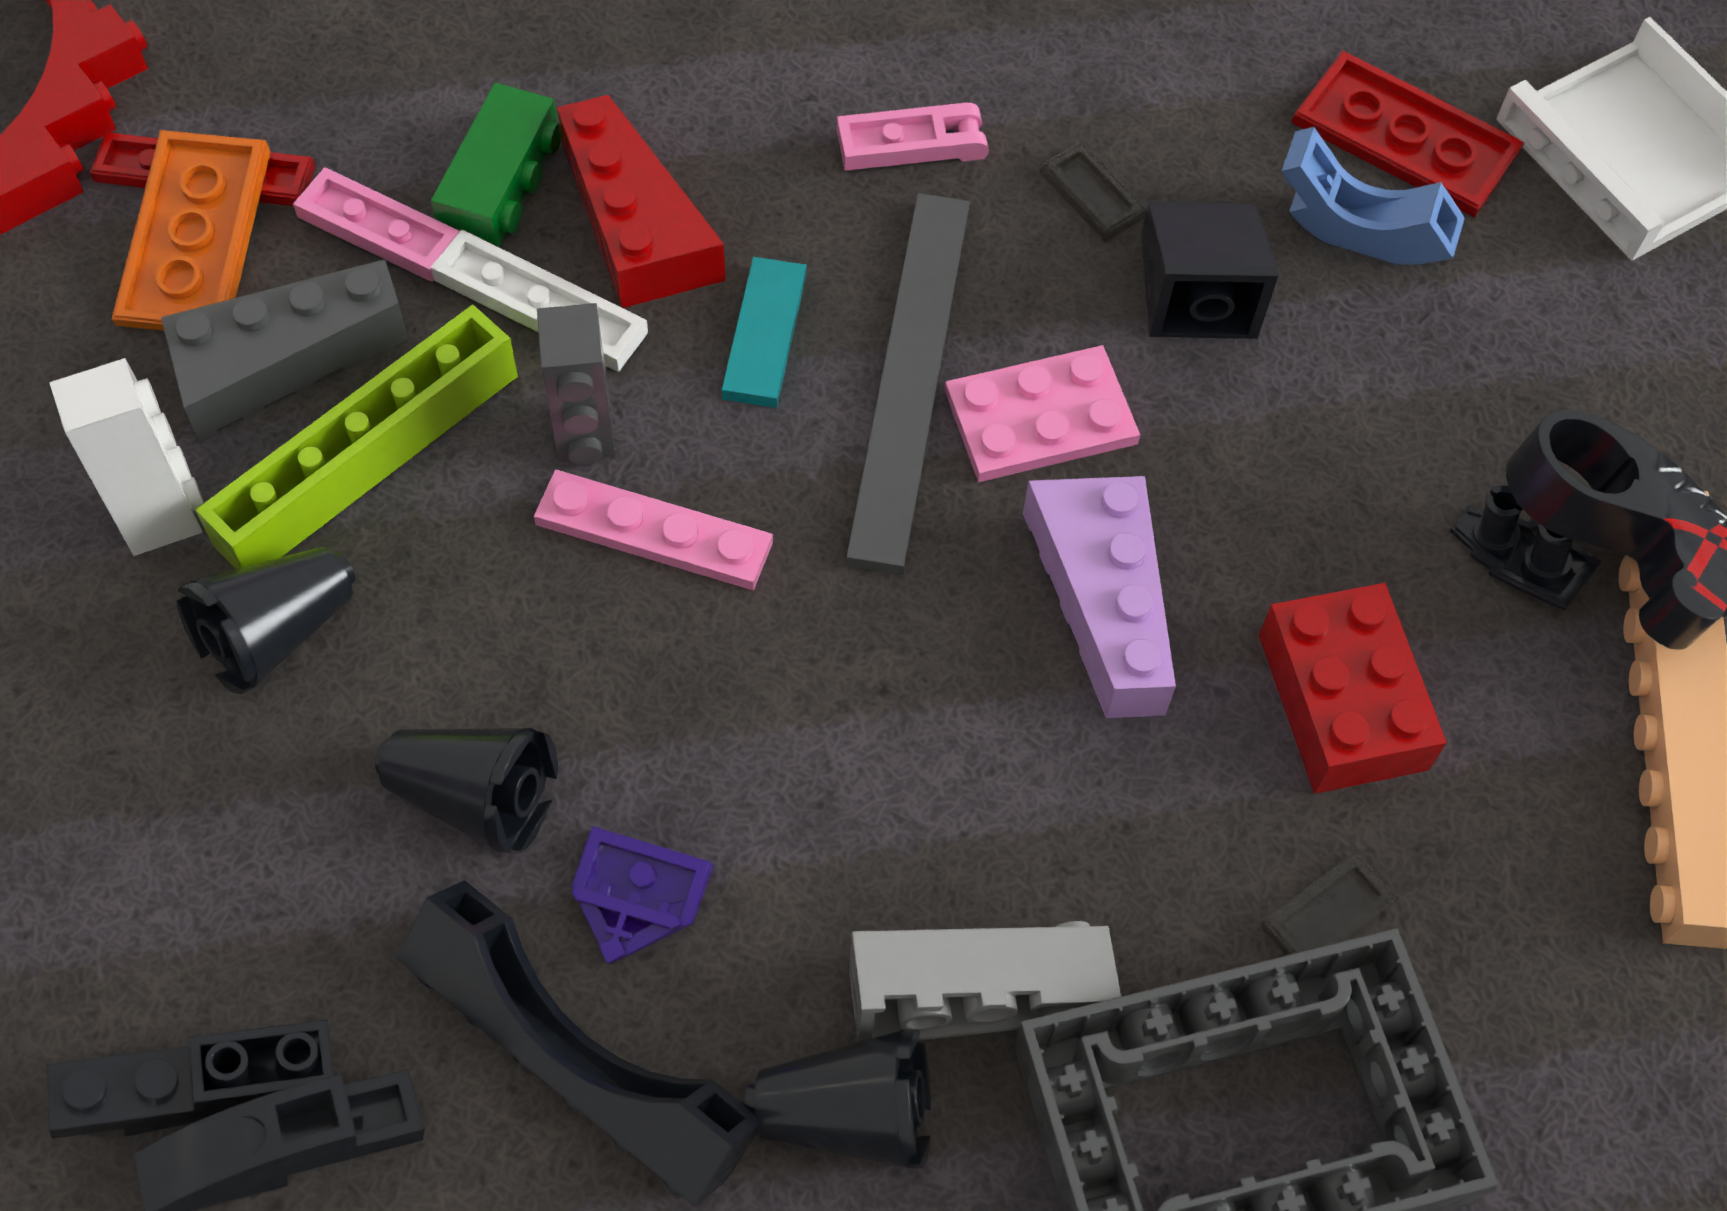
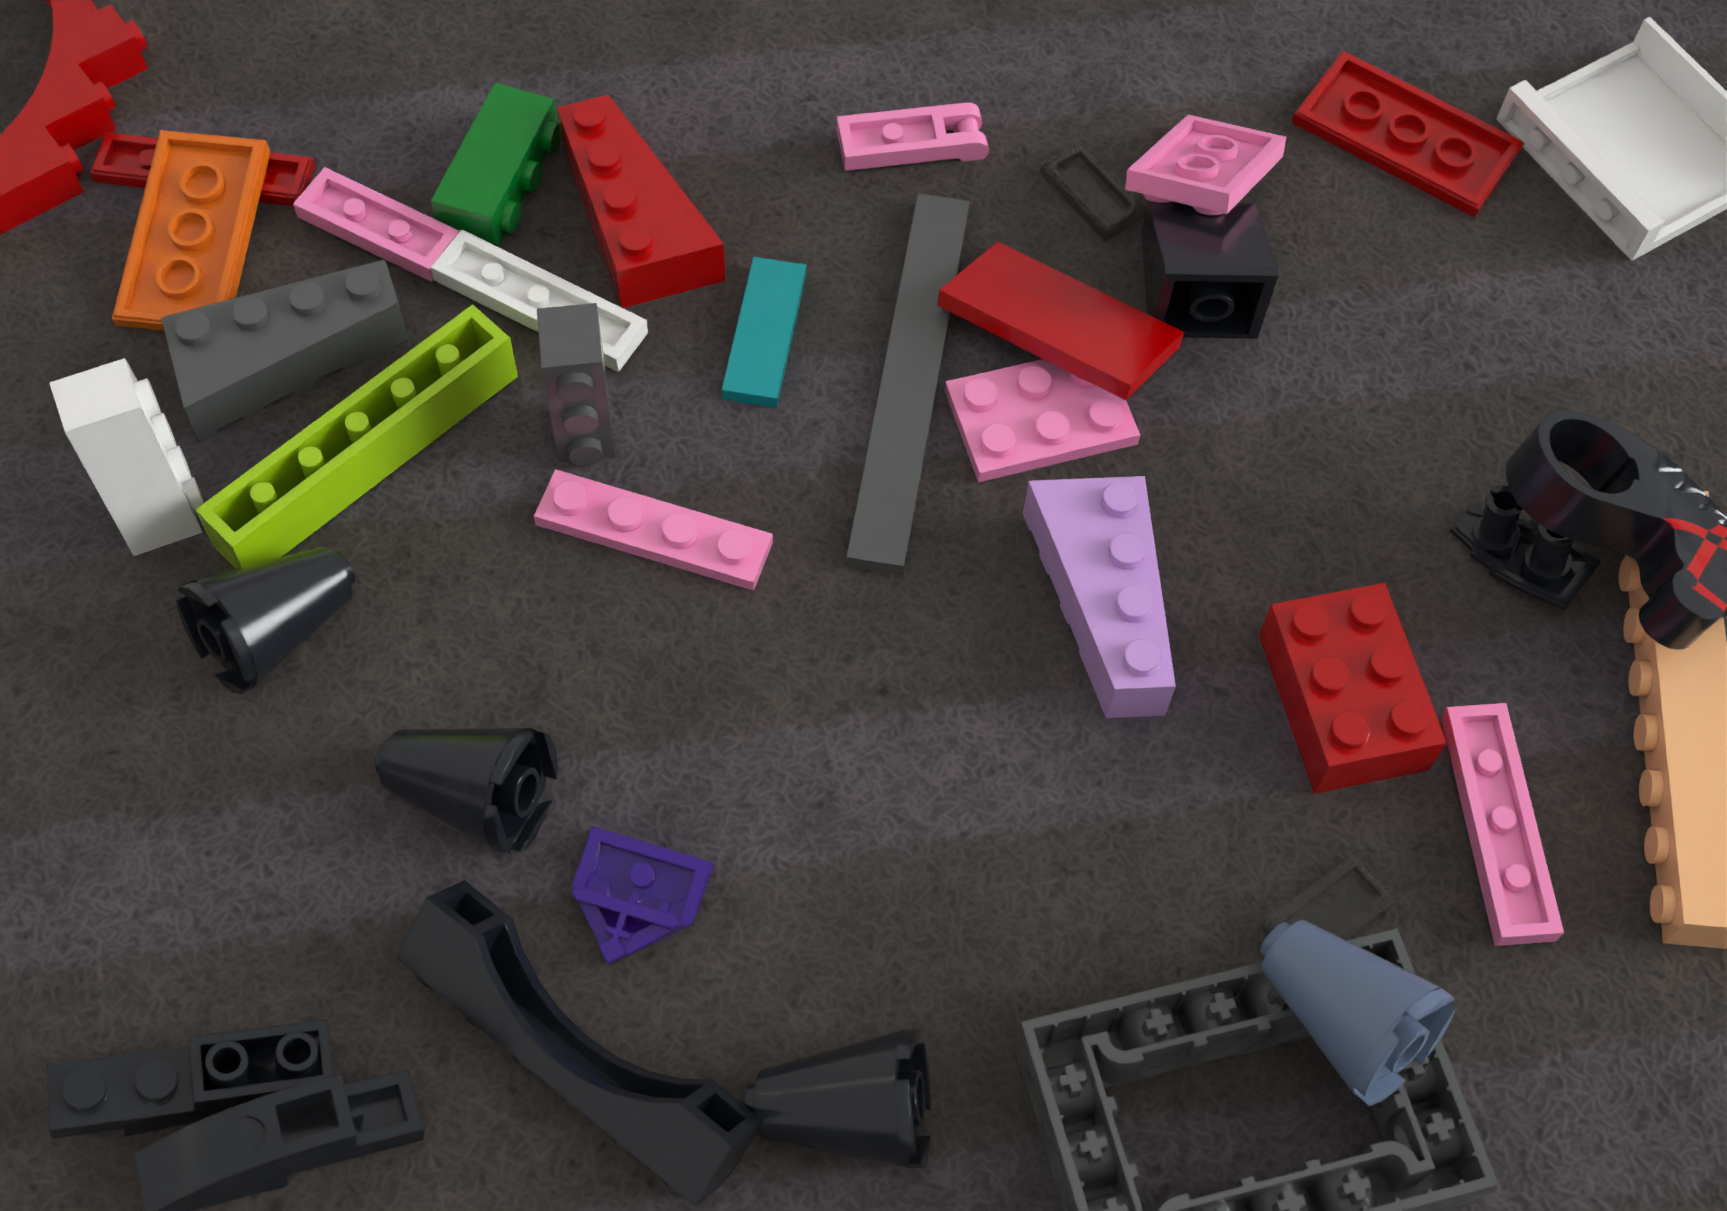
light grey wedge [849,921,1121,1042] -> none
medium blue arch [1282,127,1465,265] -> none
none -> red tile [937,242,1184,400]
none -> bright pink plate [1125,115,1286,215]
none -> sand blue cone [1260,920,1456,1106]
none -> bright pink plate [1441,703,1564,946]

